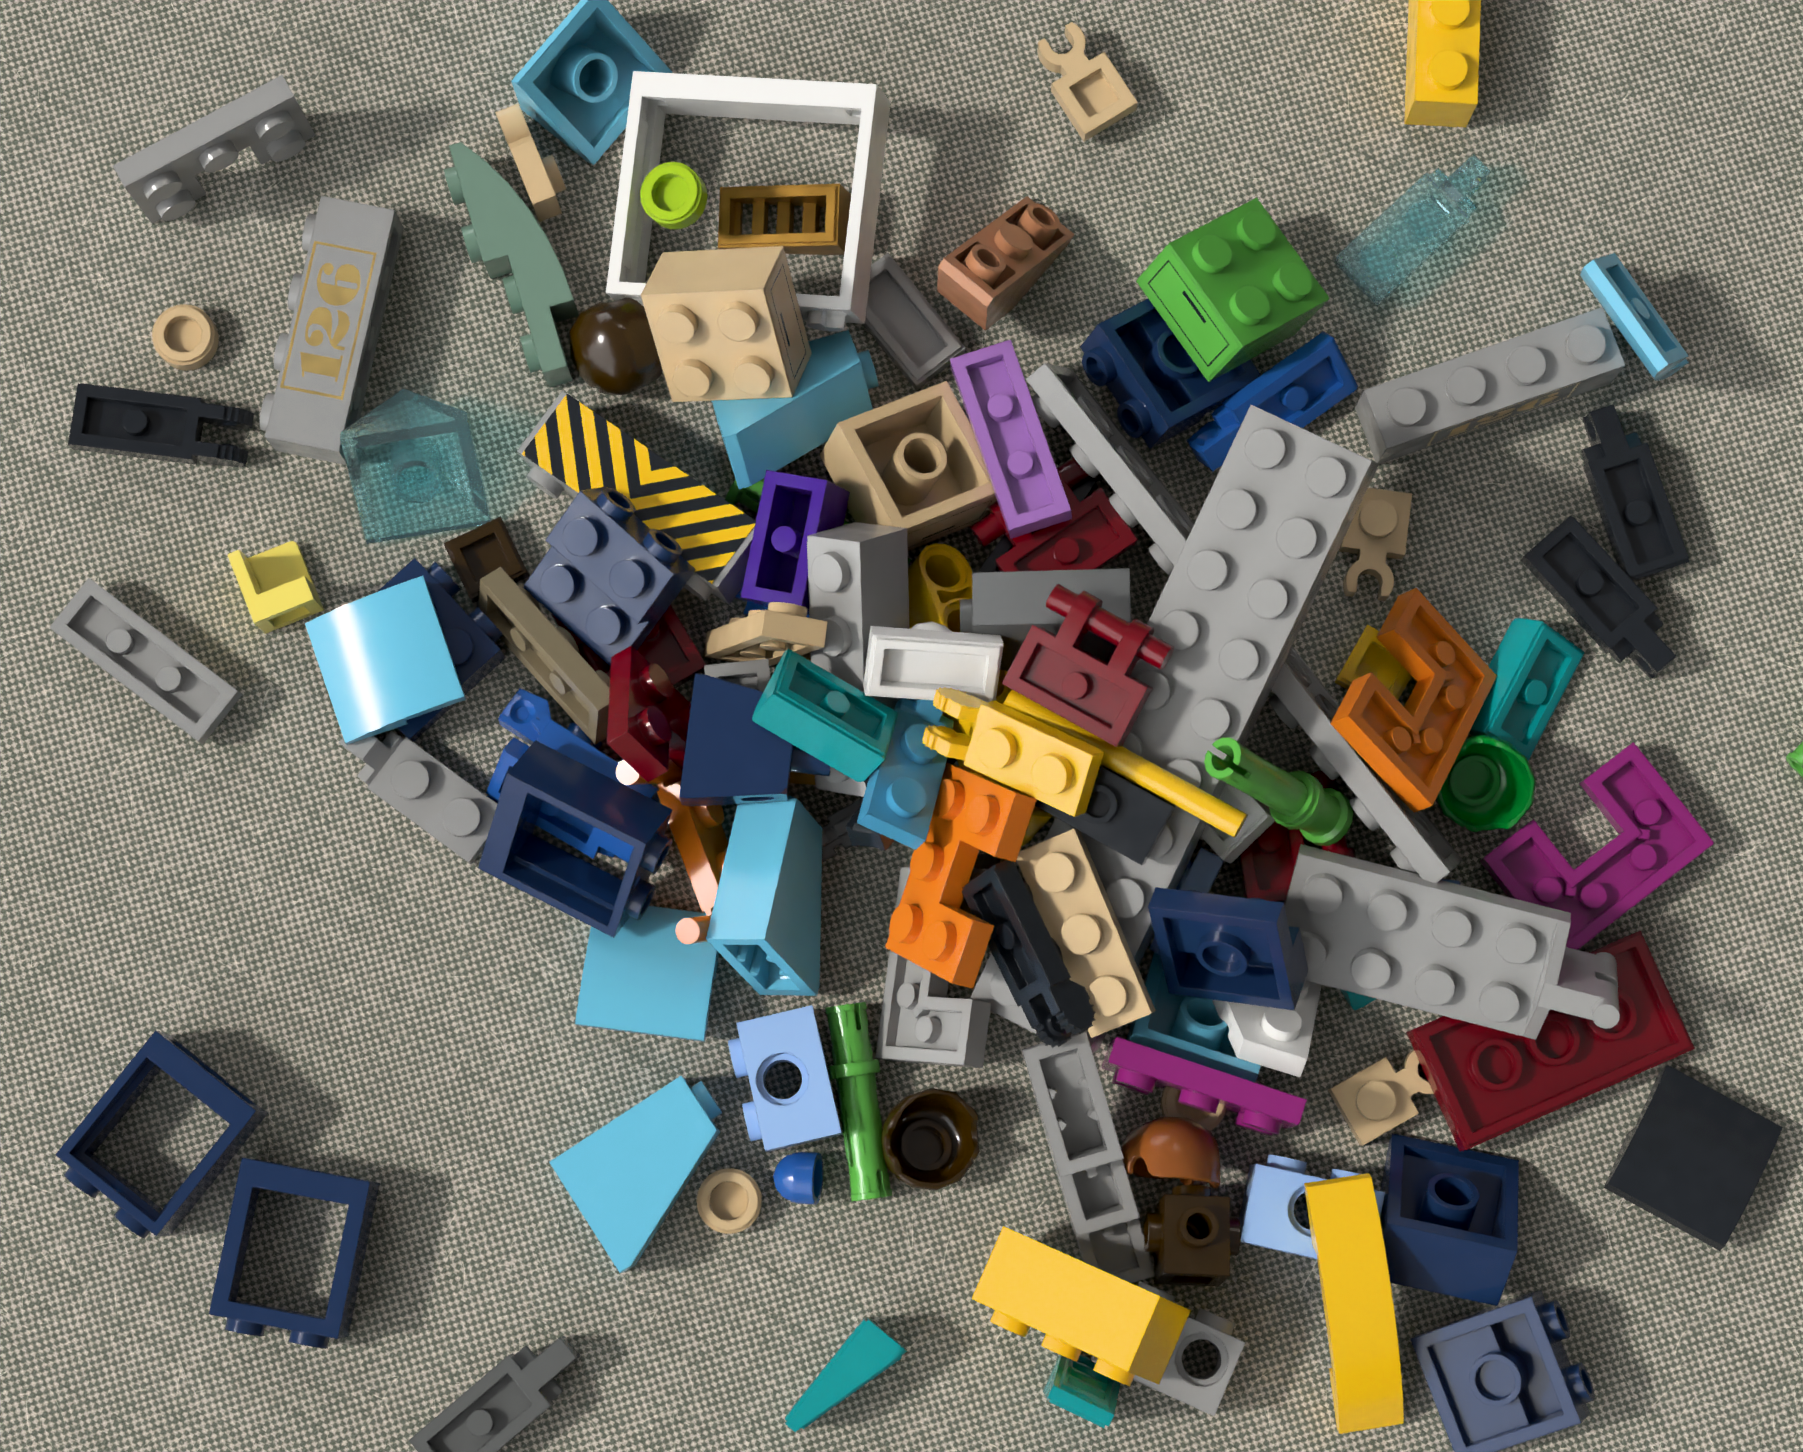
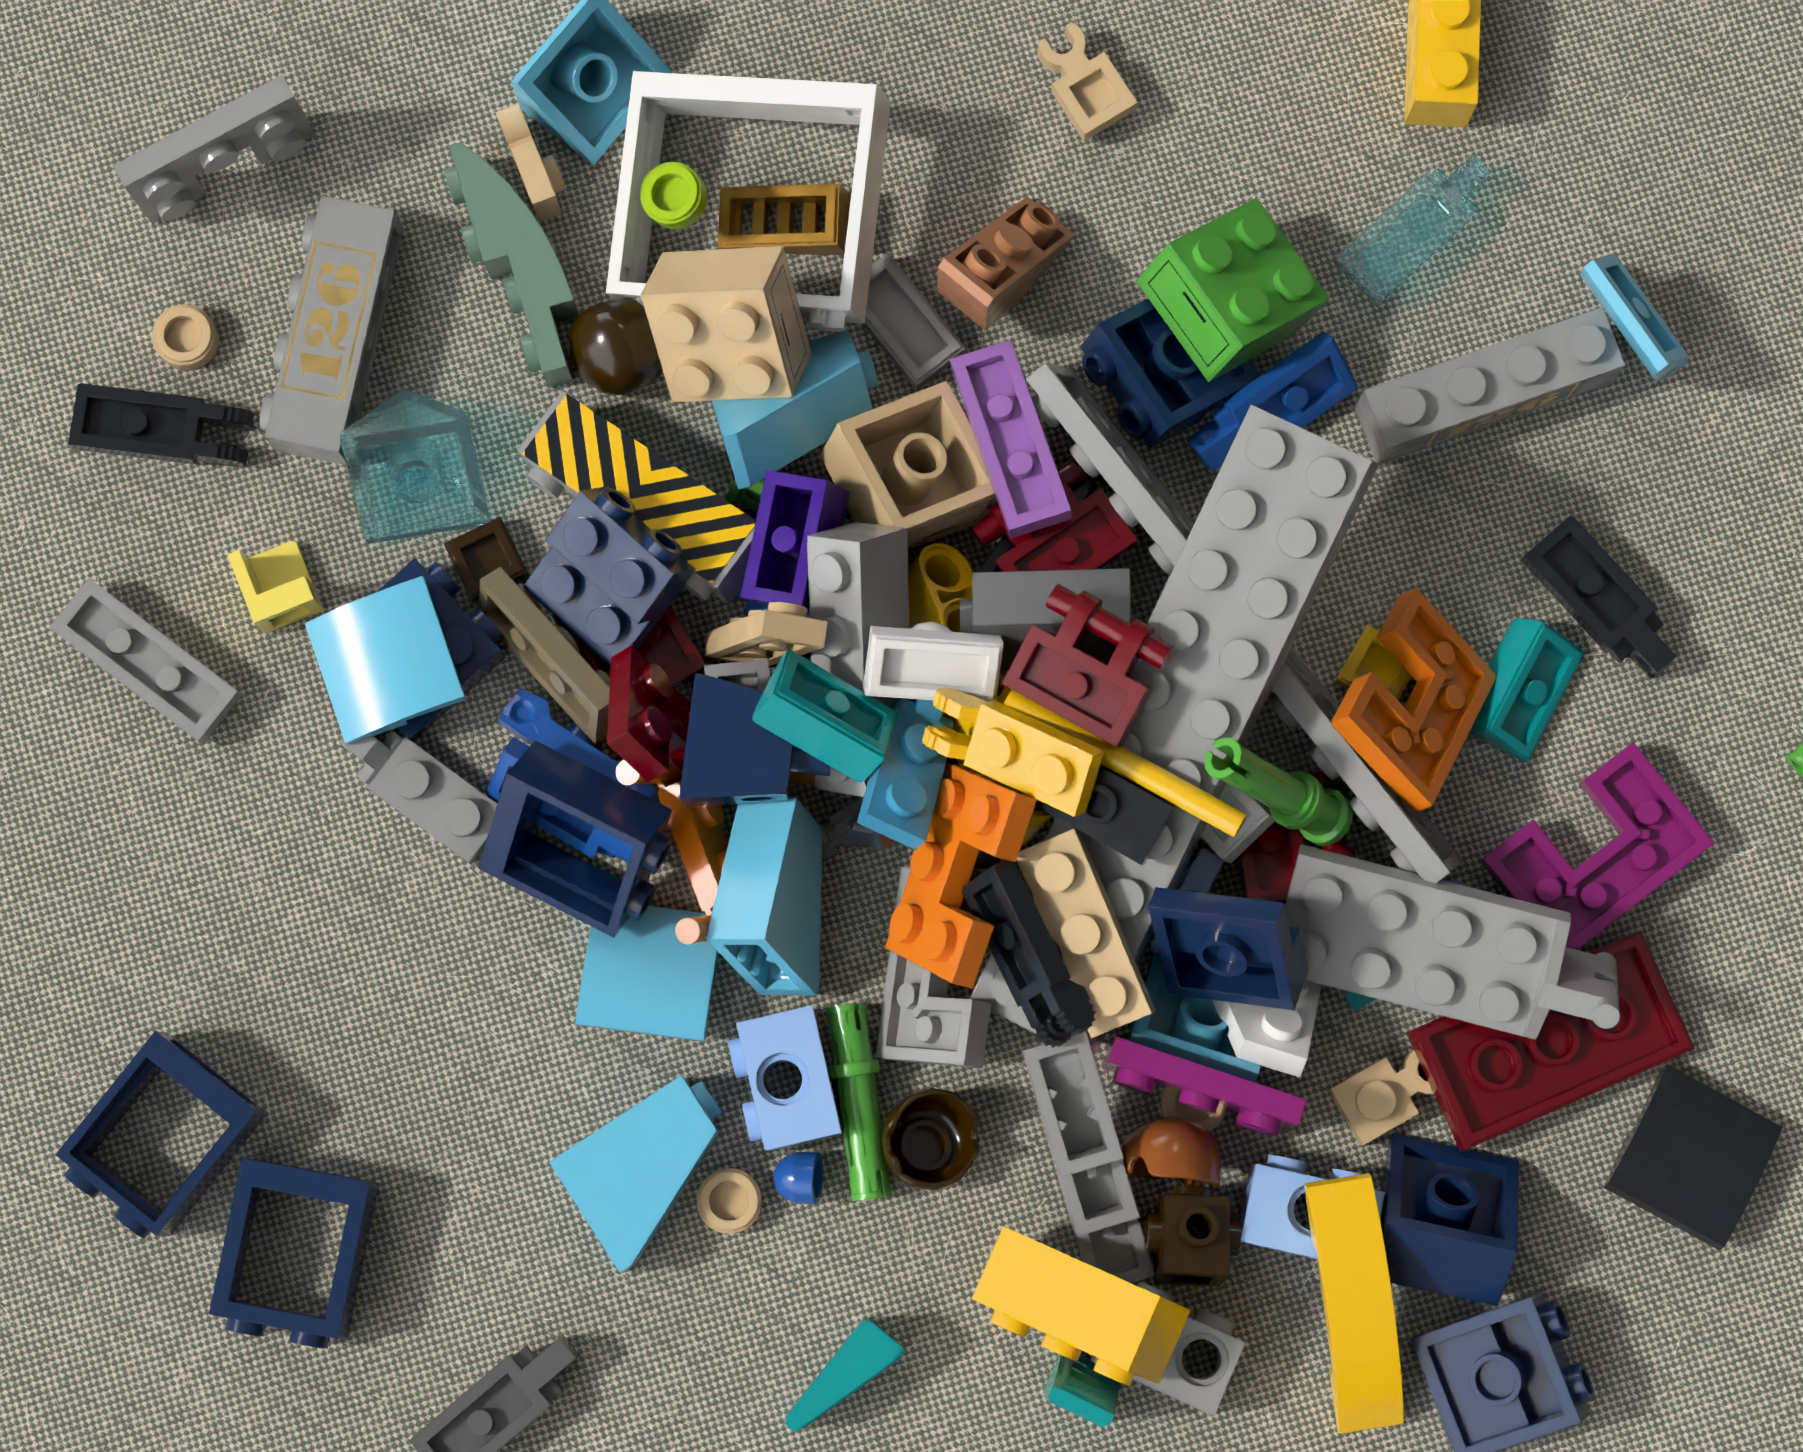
tan plate [1339,488,1412,601] -> none
green hair [1436,735,1536,832] -> none
black hinge [1581,404,1689,582] -> none

